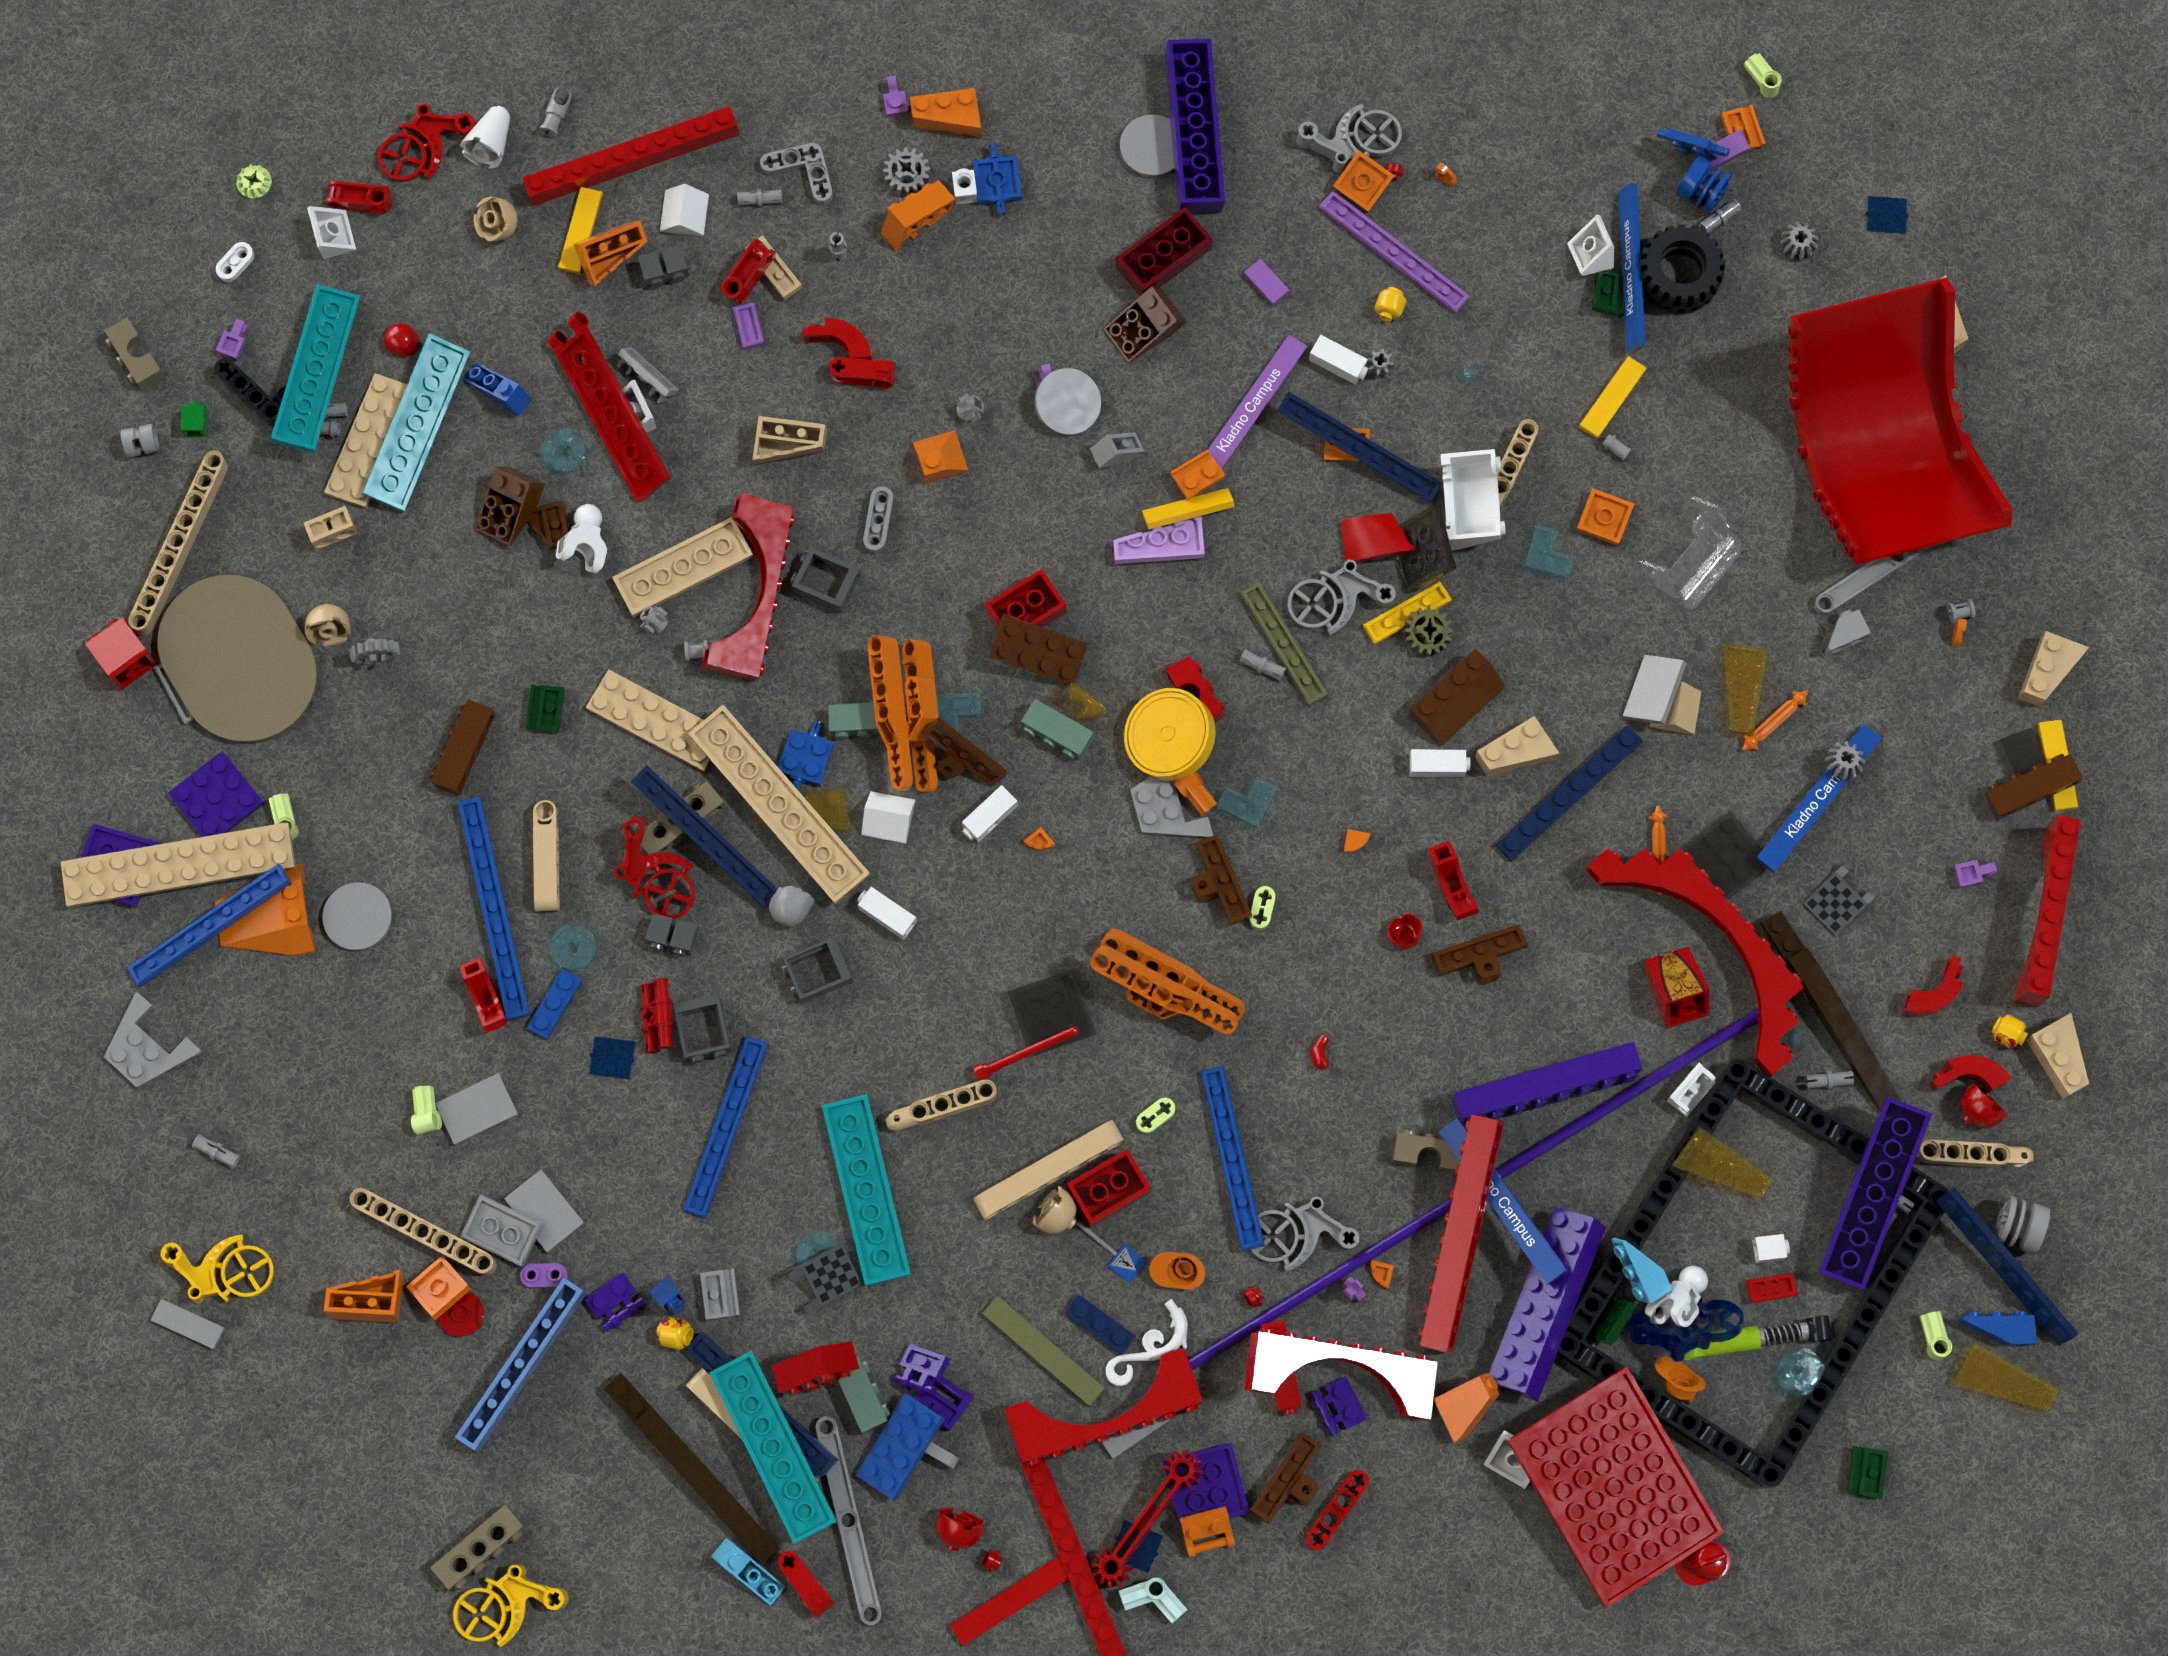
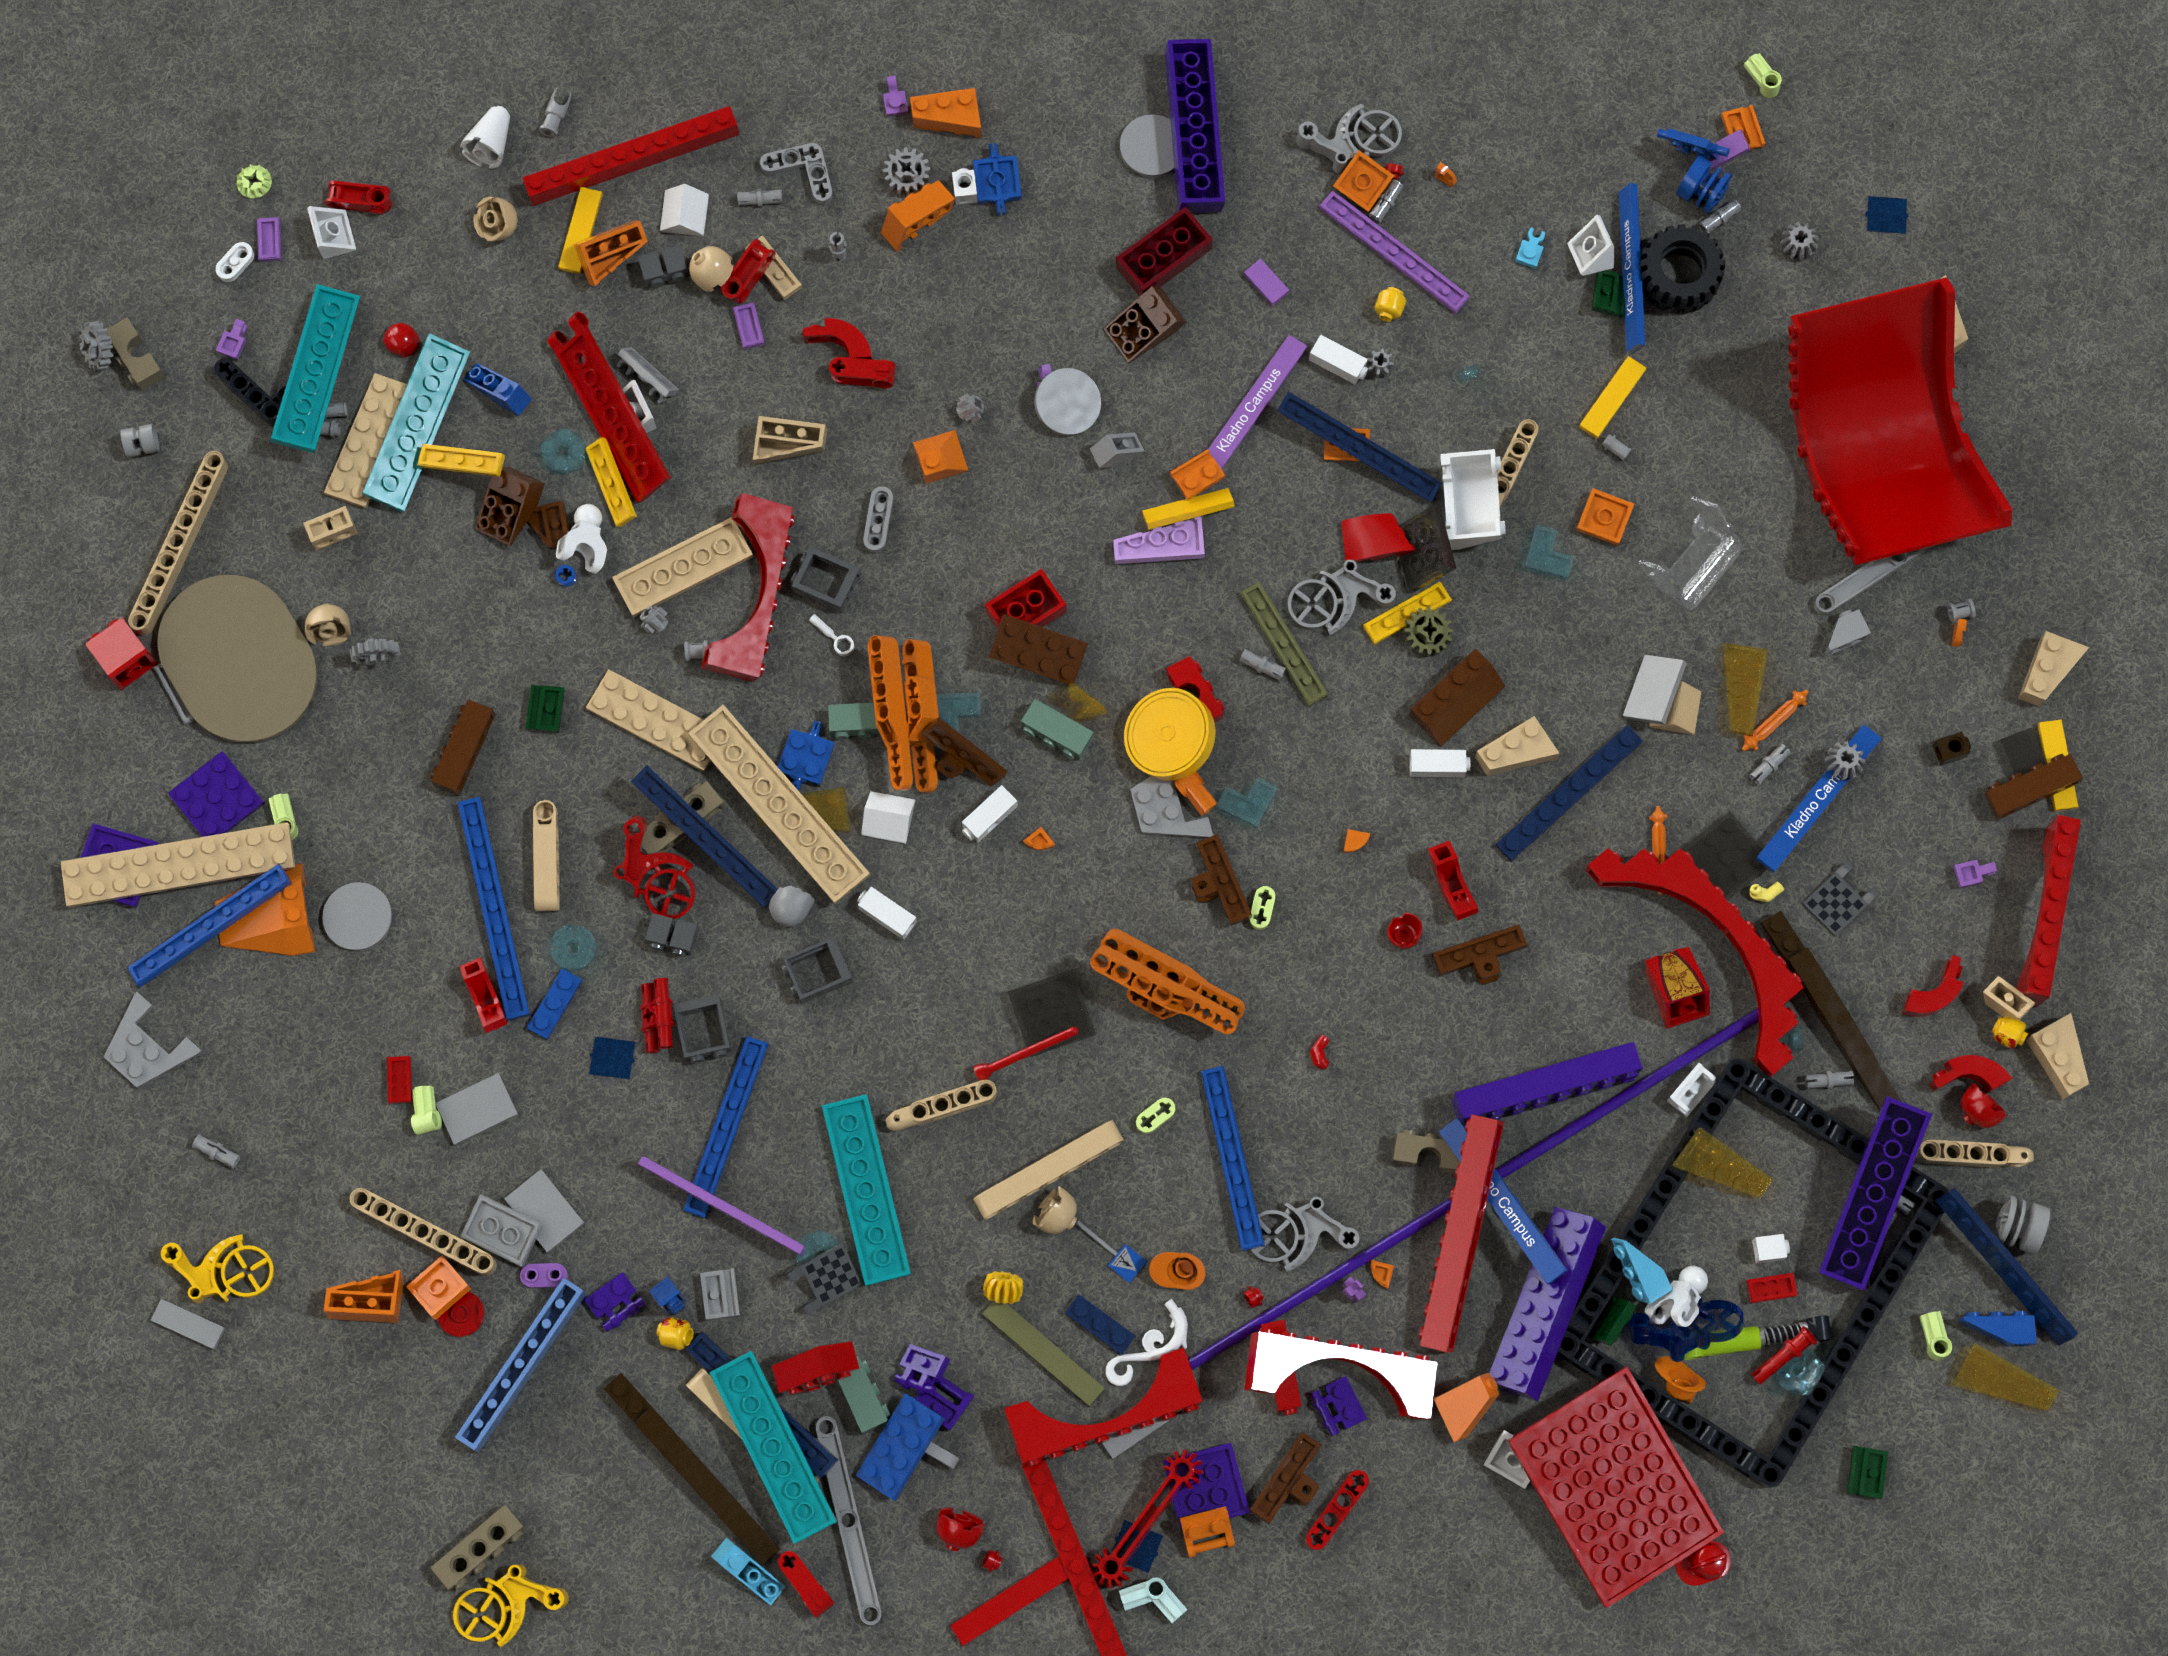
green brick [181,402,209,437] -> none
red piece [378,104,477,182] -> none
red brick [1067,1149,1151,1228] -> none
none -> light grey gear [79,321,113,370]
none -> medium lavender tile [257,217,282,262]
none -> red plate [387,1056,413,1104]
none -> yellow tile [417,444,505,477]
none -> blue bush [555,565,576,587]
none -> yellow tile [585,437,637,527]
none -> medium lavender tile [638,1157,806,1257]
none -> tan cylinder [689,246,733,292]
none -> white piece [809,614,854,657]
none -> yellow gear [983,1271,1023,1304]
none -> light grey pin [1369,179,1404,223]
none -> medium azure plate [1515,227,1545,269]
none -> light grey pin [1749,744,1791,785]
none -> light yellow arm [1749,882,1784,902]
none -> red pin [1751,1326,1818,1385]
none -> dark brown brick [1932,732,1971,766]
none -> tan slope [1983,976,2035,1021]

